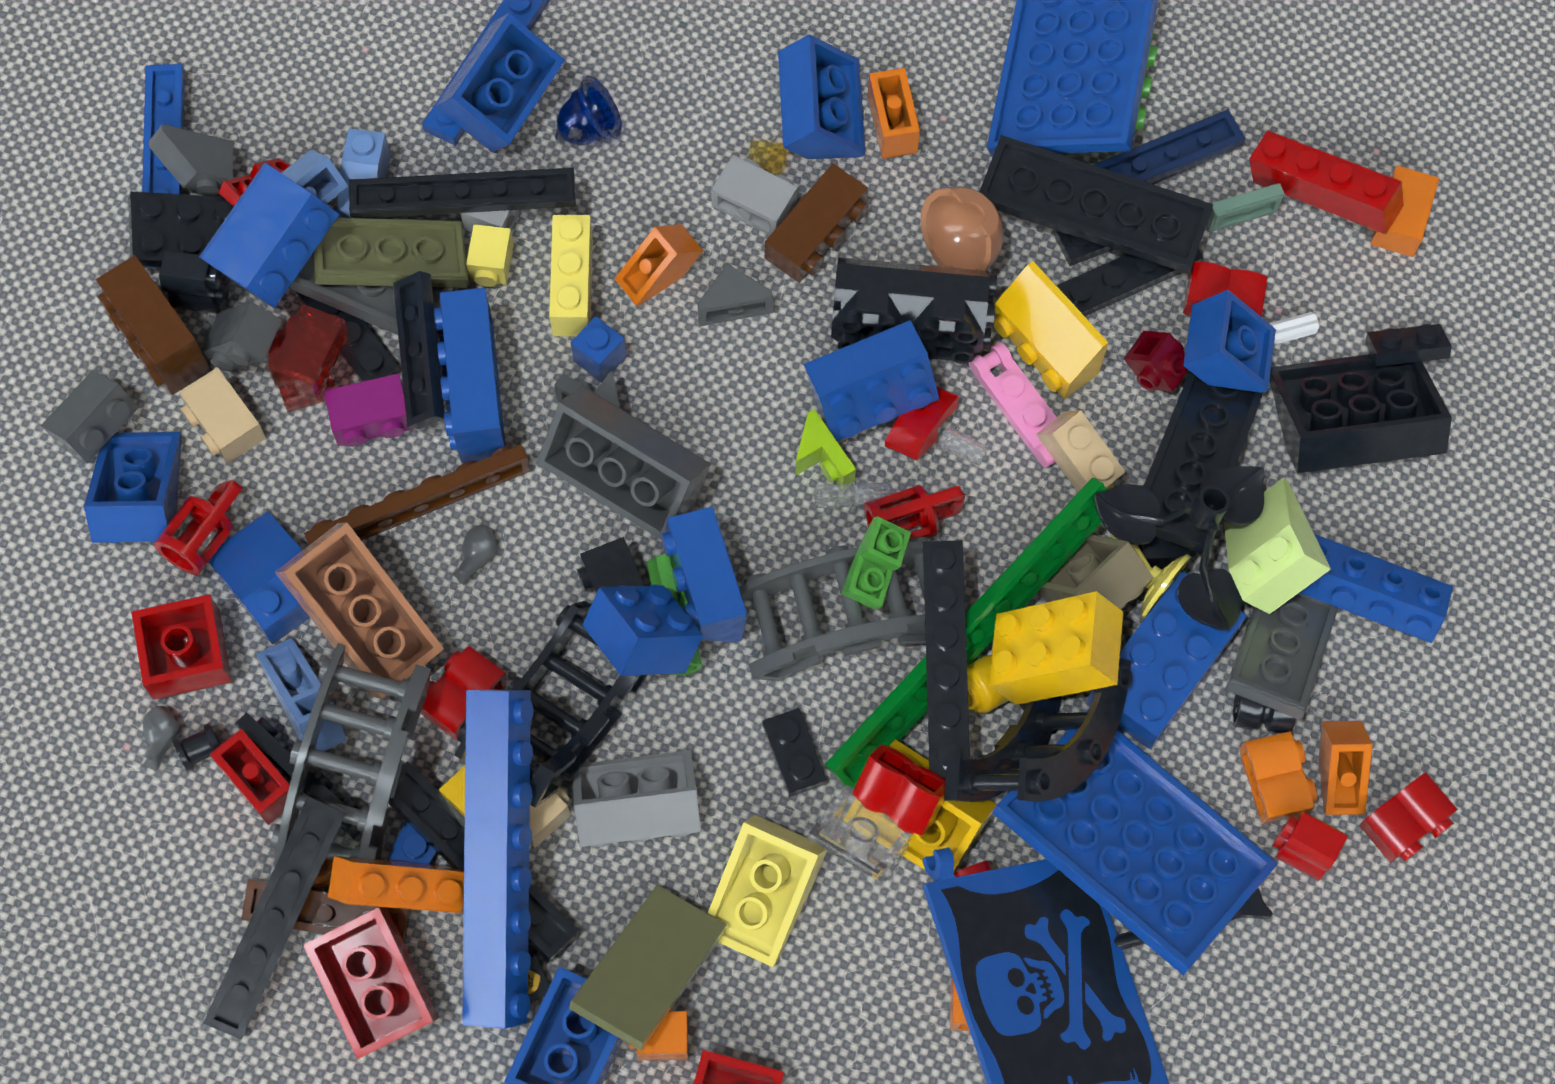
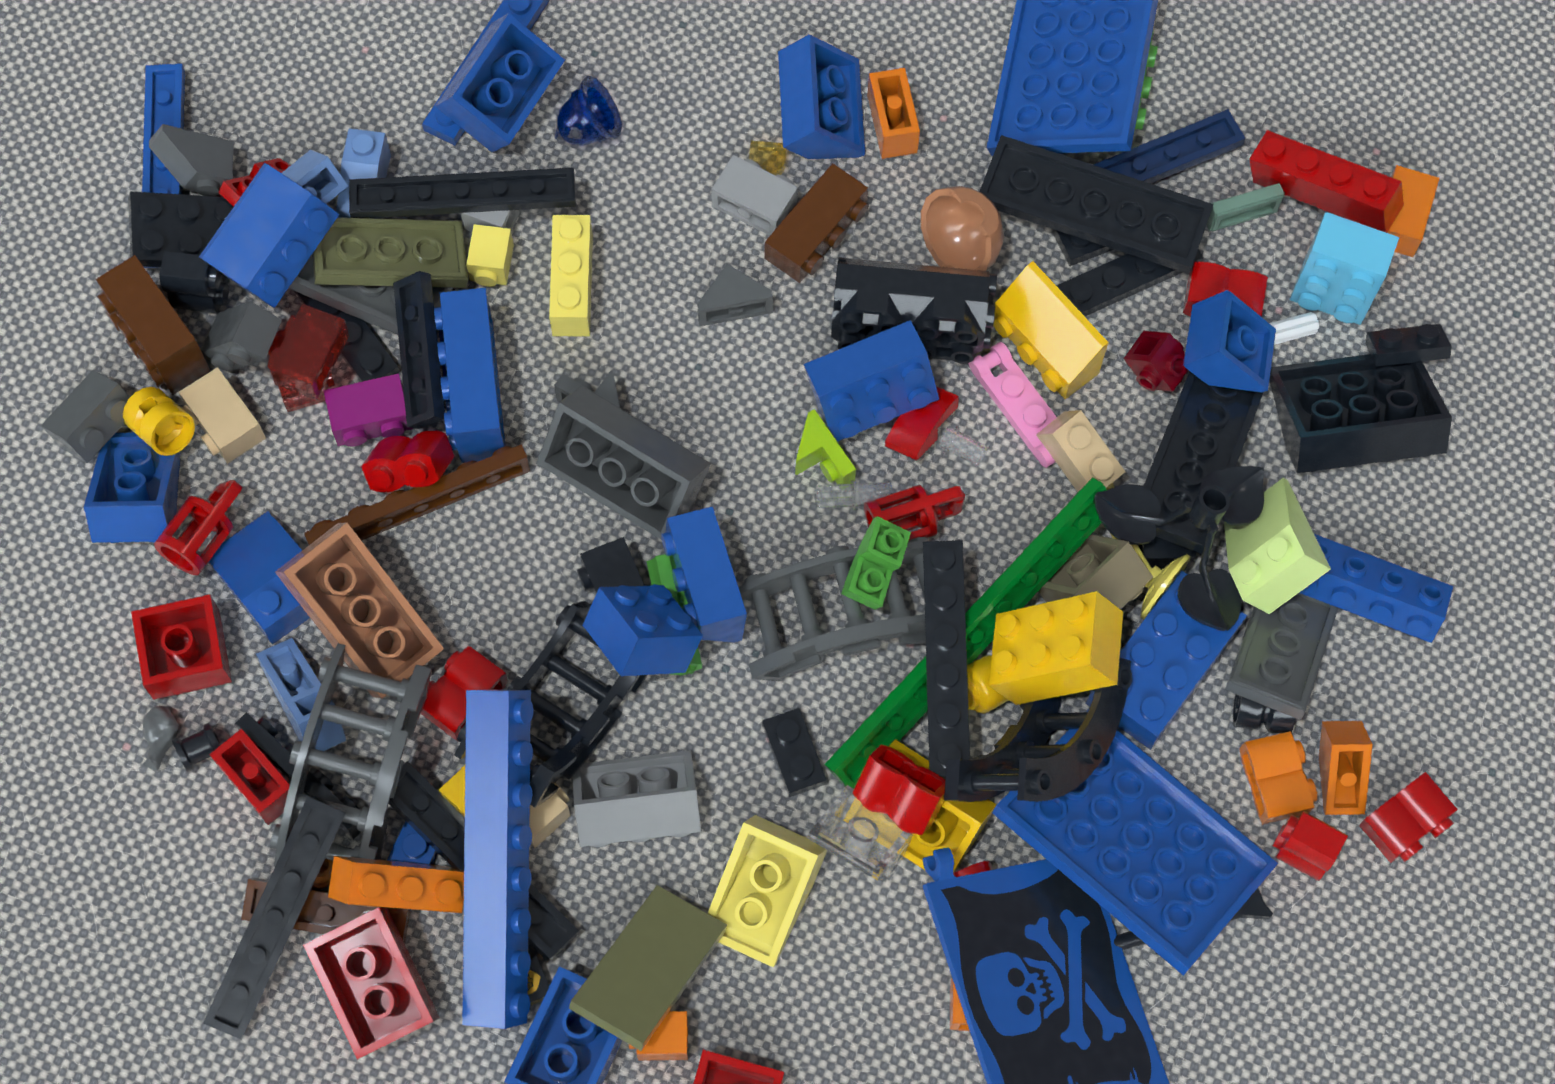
dark grey animal [453,525,497,584] -> none
blue brick [570,316,626,383] -> none
orange slope [614,224,703,306] -> none
none -> yellow wheel [123,387,195,456]
none -> red brick [361,431,455,492]
none -> medium azure brick [1290,212,1399,325]

